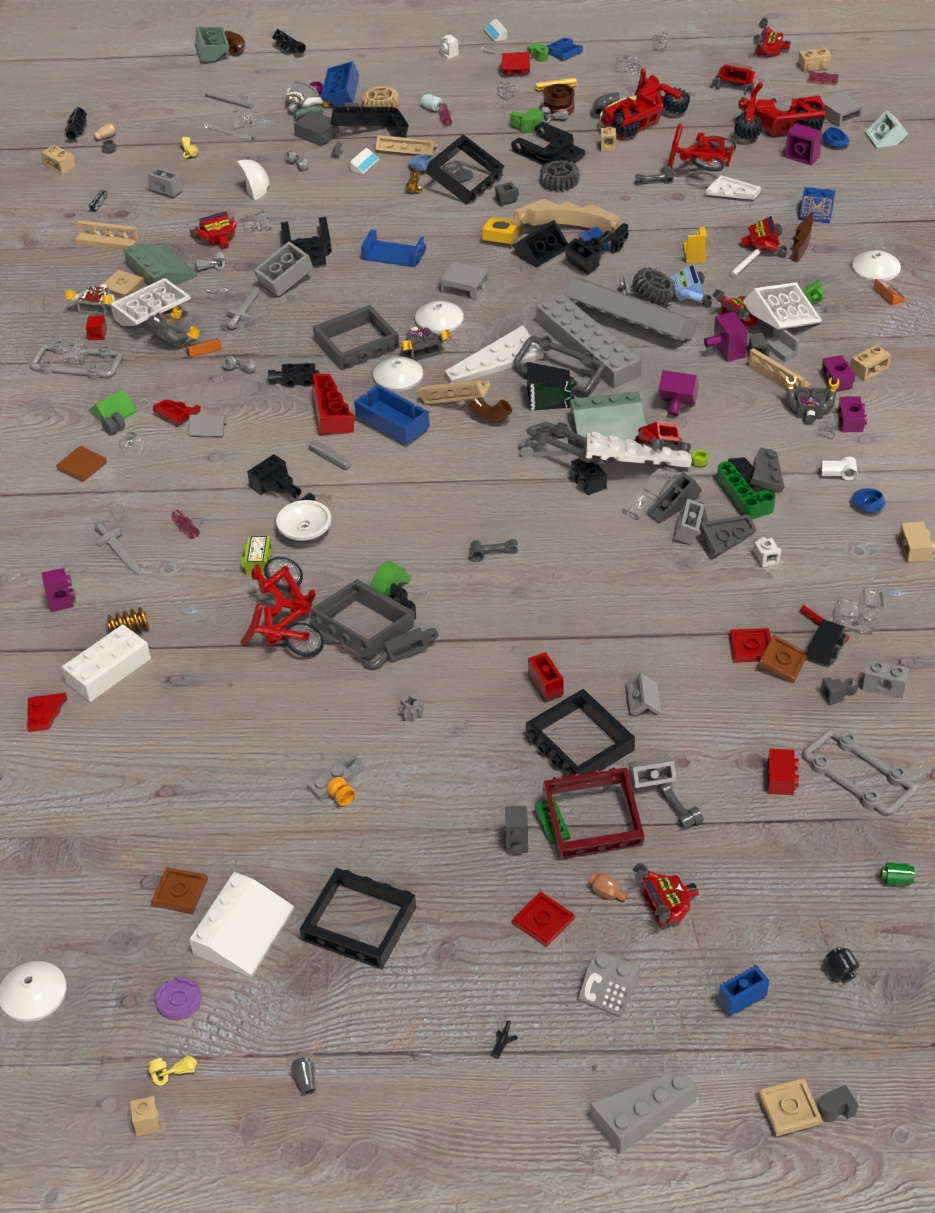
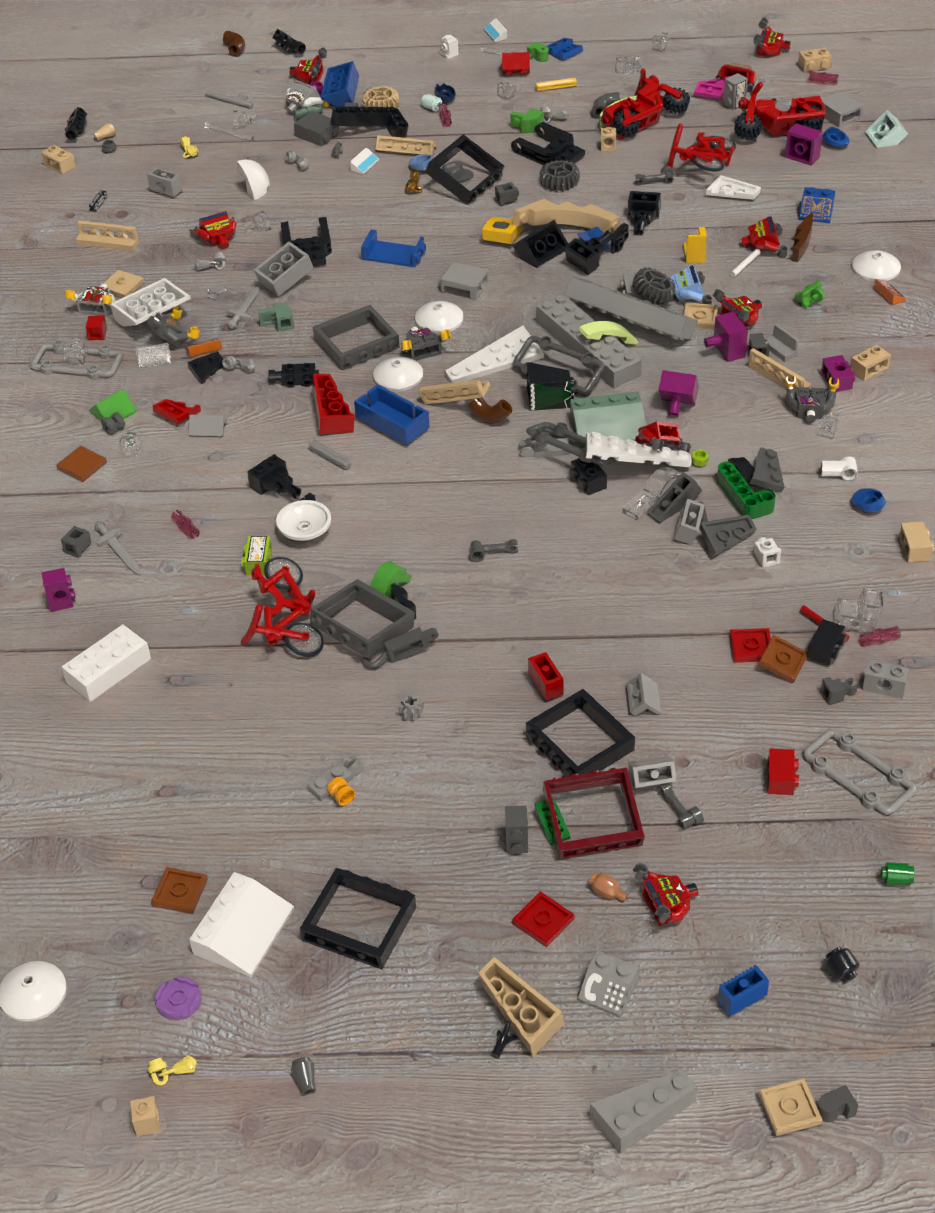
red wing [27,692,67,732] -> none
pearl gold piece [107,607,149,633] -> none
sand green slope [124,244,198,286] -> none
sand green slope [195,26,229,62] -> none
copper wheel [543,83,575,117] -> none
white slope [743,282,822,330] -> none
magenta brick [838,396,868,433] -> none
none -> dark grey brick [61,526,91,558]
none -> clear slope [135,343,172,368]
none -> black wing [188,351,224,384]
none -> sand green brick [258,303,295,331]
none -> torso [289,47,327,84]
none -> dark blue hair [434,83,456,104]
none -> tan wedge [479,957,564,1057]
none -> yellowish green slope [578,321,638,345]
none -> black brick [628,191,661,235]
none -> tan tile [684,303,718,329]
none -> dark pink wing [694,77,728,101]
none -> light grey brick [723,73,748,110]
none -> clear pink pin [859,626,901,646]

